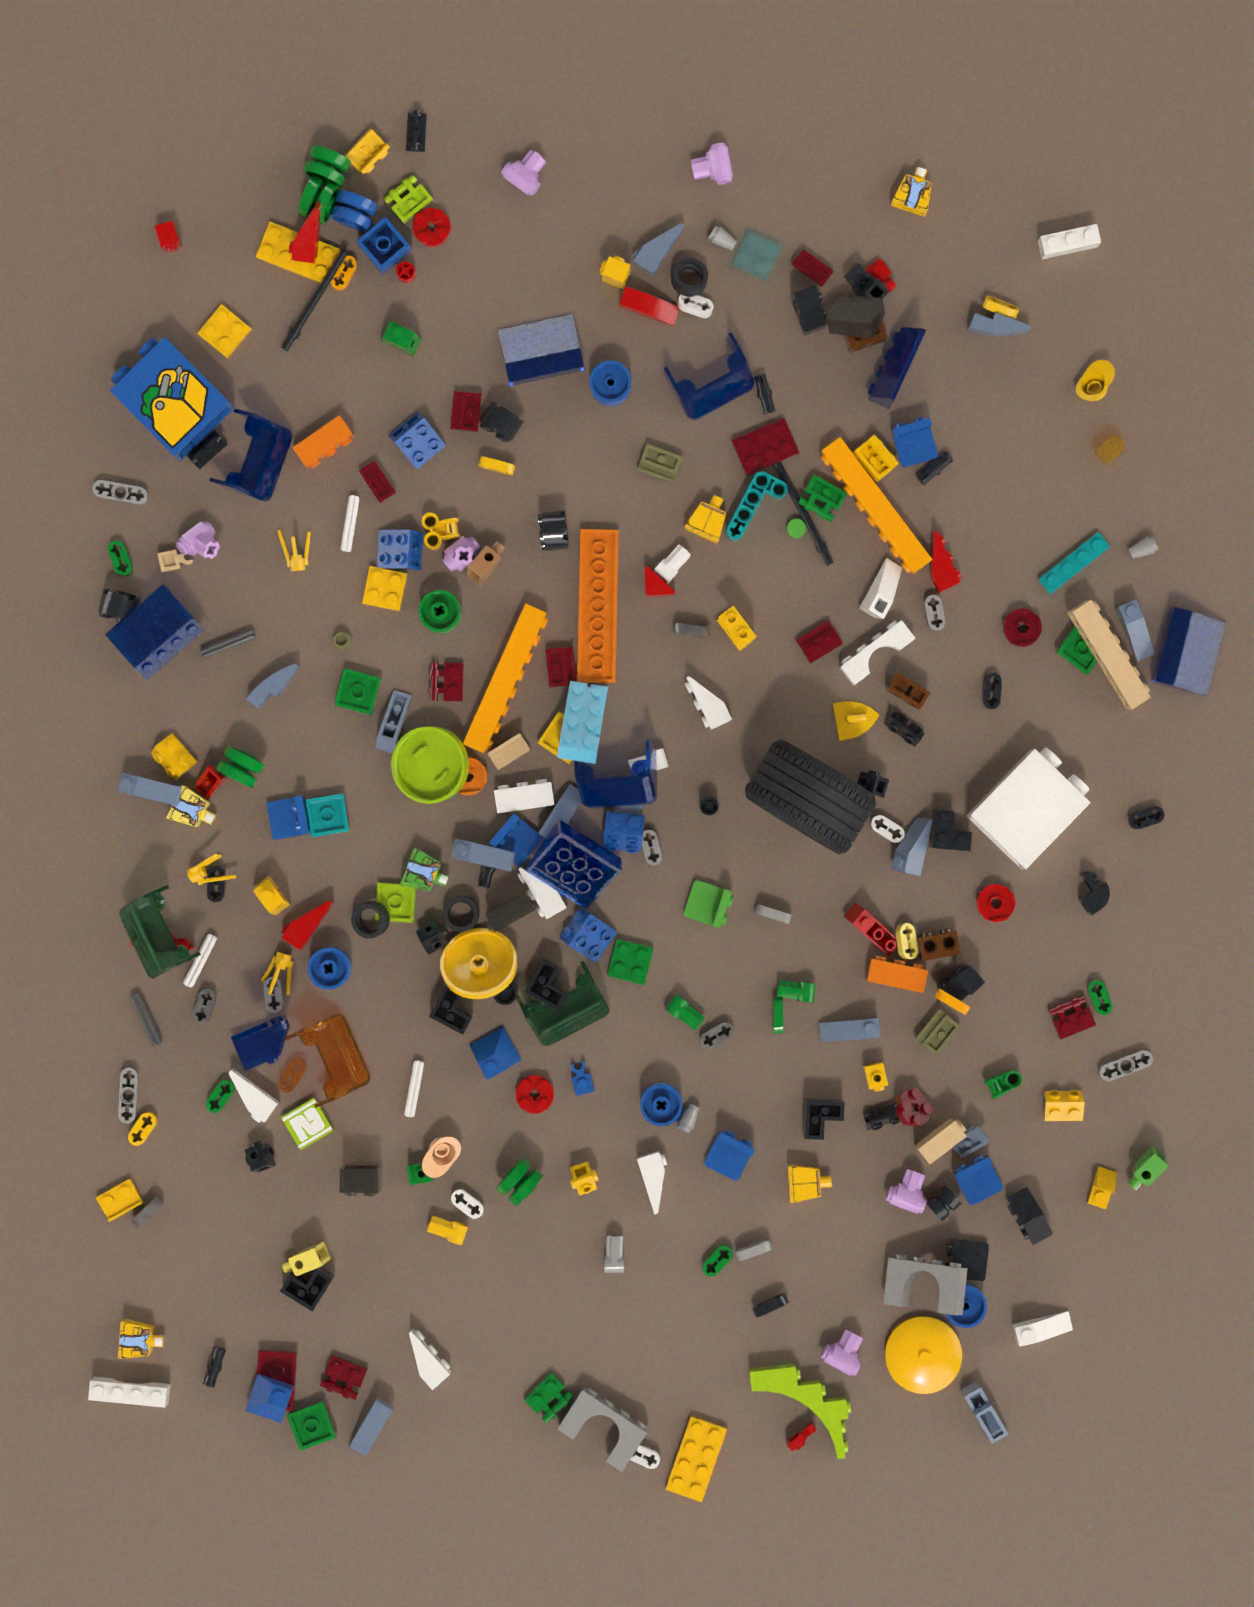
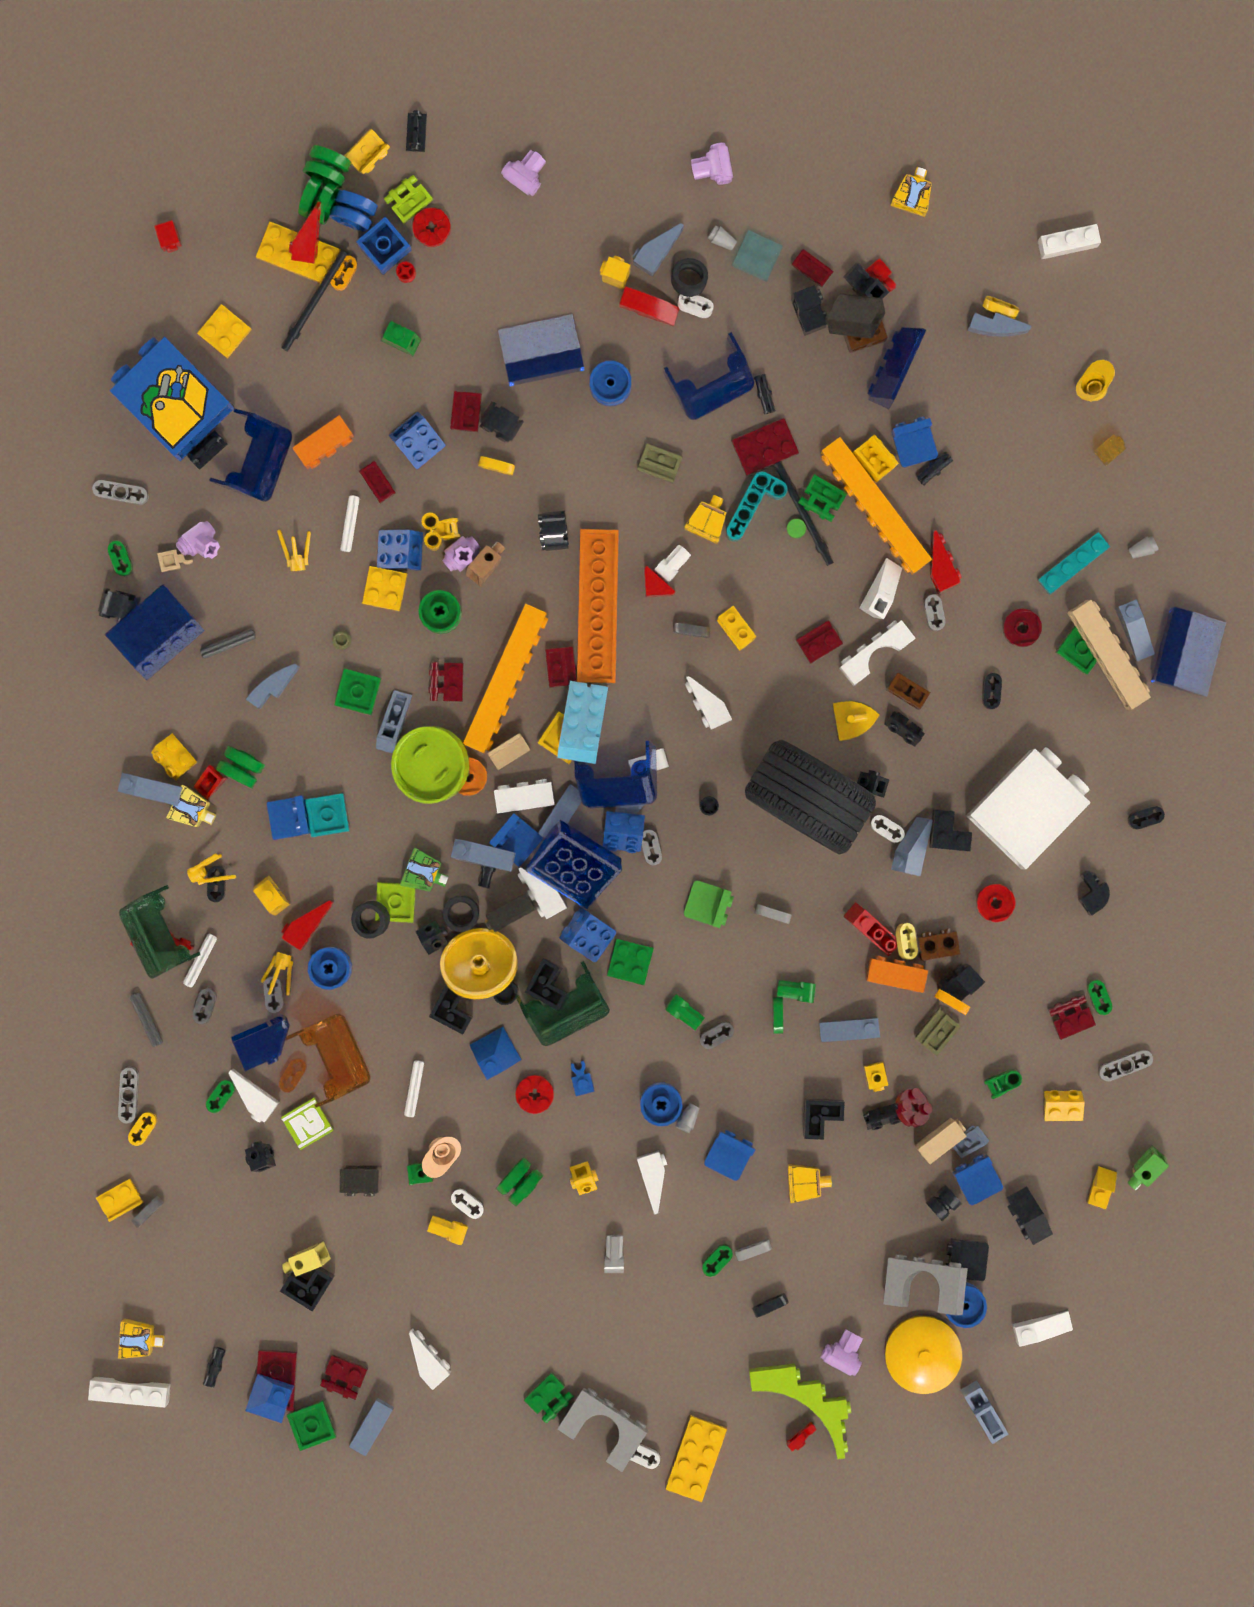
lavender piece [885,1169,927,1214] -> none

